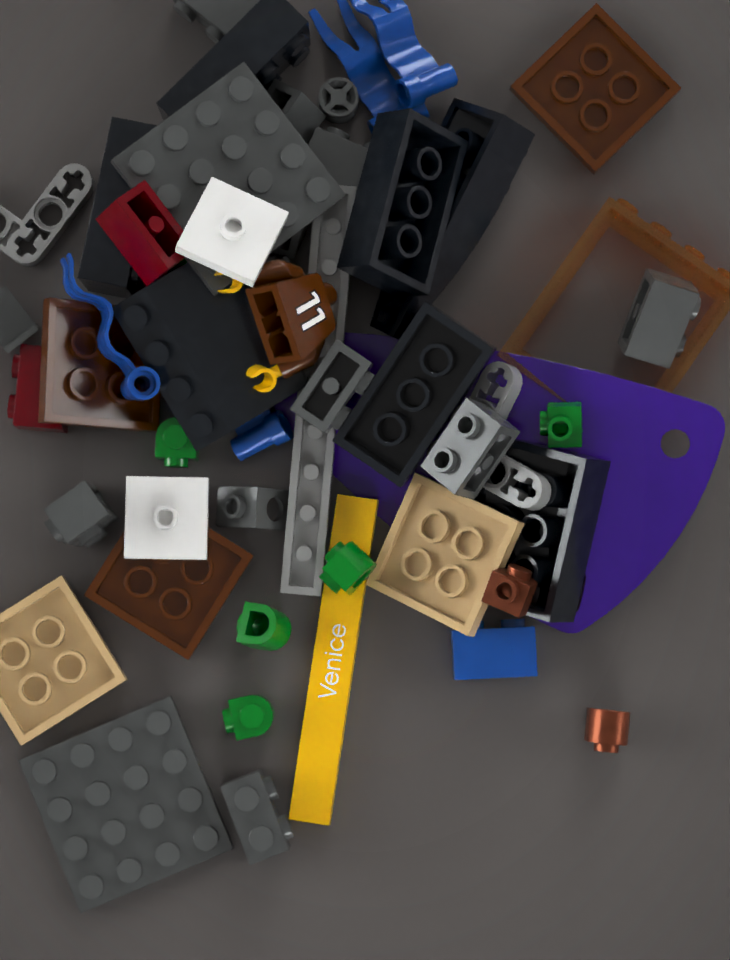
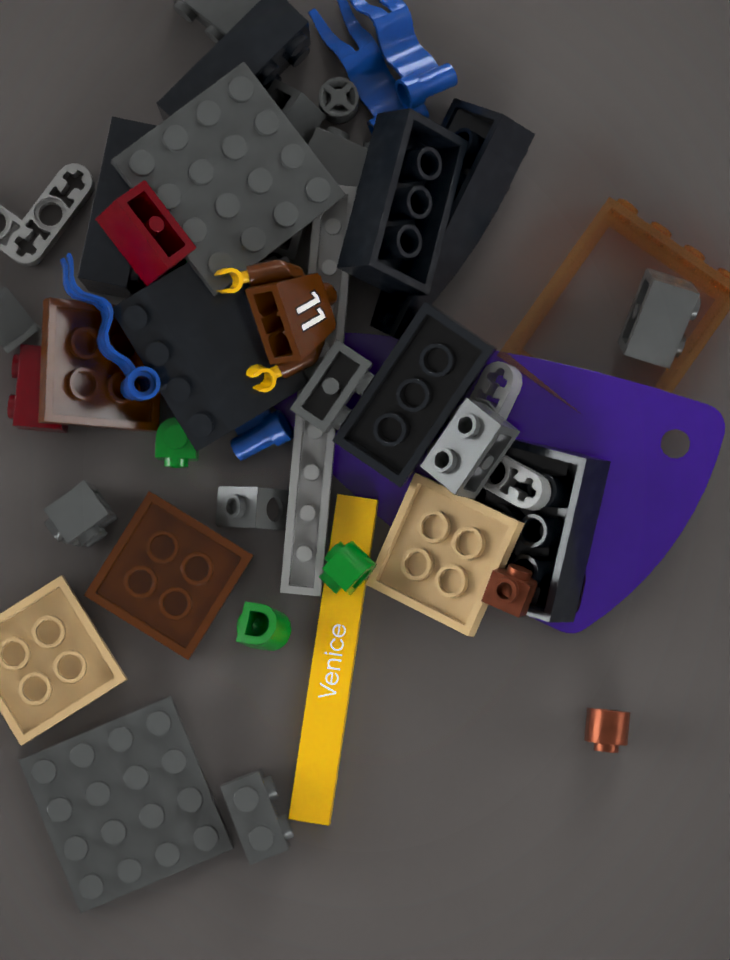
white plate [124,476,209,560] -> none
white plate [175,177,289,288] -> none
green plate [222,694,274,741] -> none
blue brick [451,619,538,680] -> none
reddish brown plate [509,3,681,175] -> none
green plate [540,402,582,448] -> none

